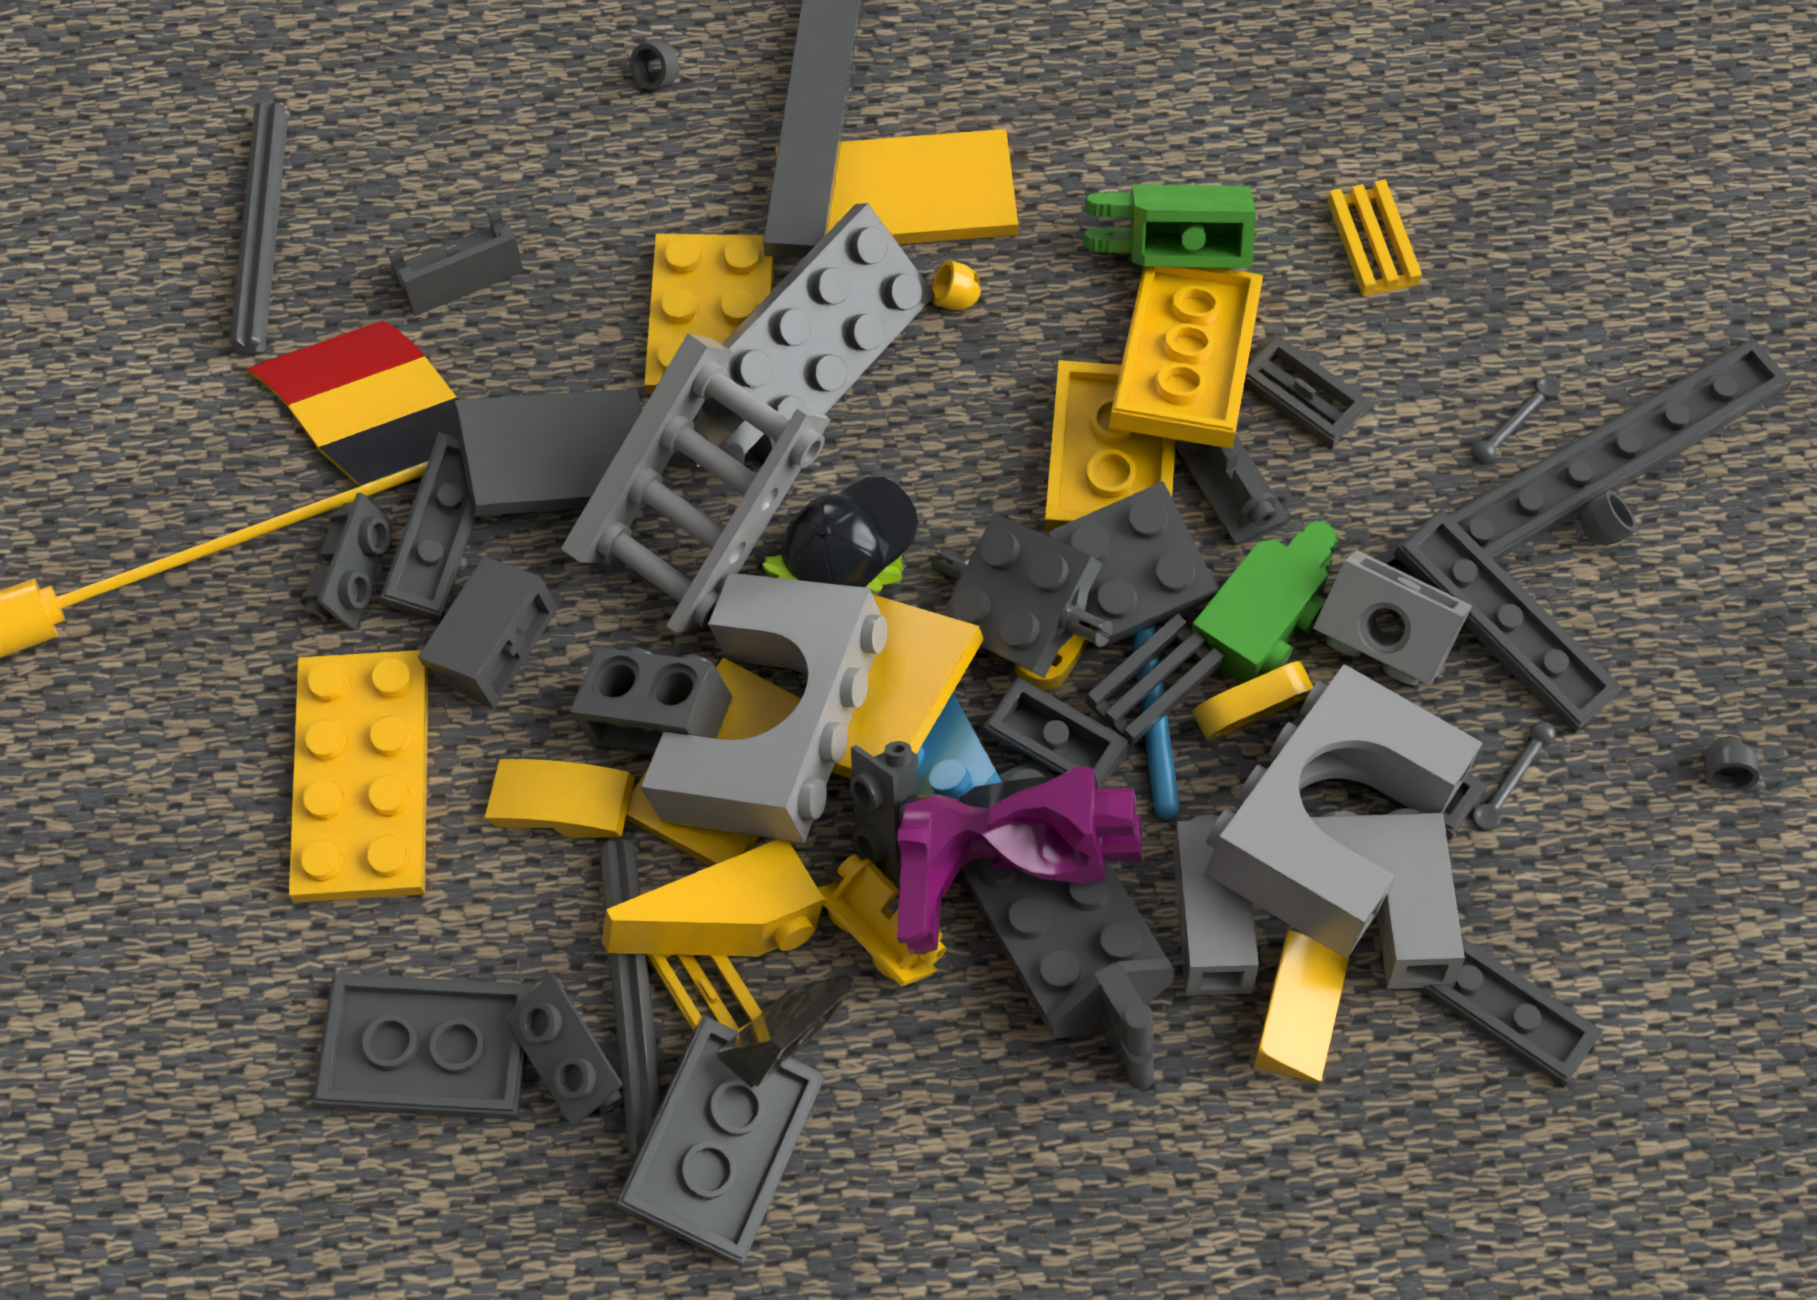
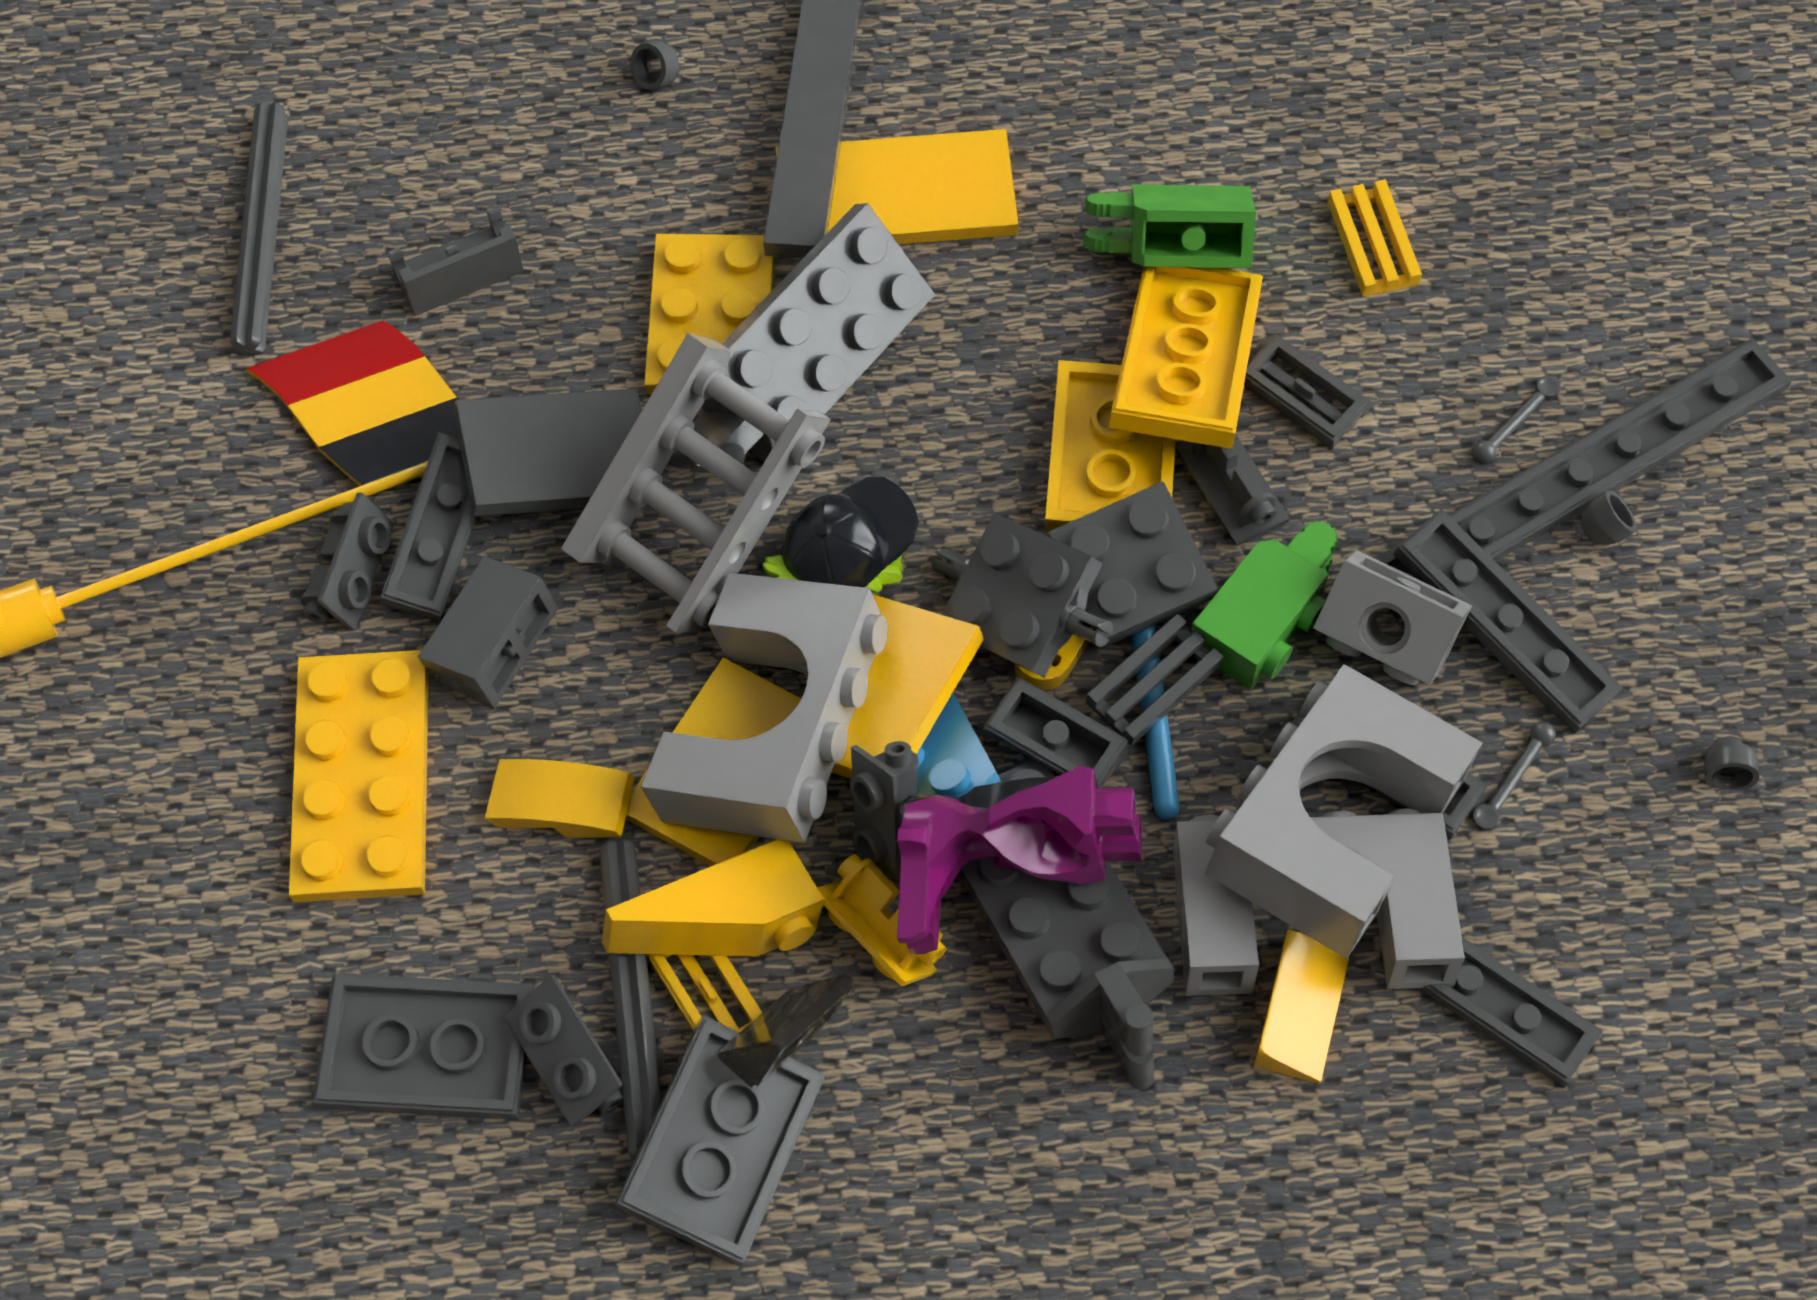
dark grey brick [570,647,732,755] -> none
yellow hinge [931,260,981,311] -> none
yellow beam [1192,661,1313,742] -> none

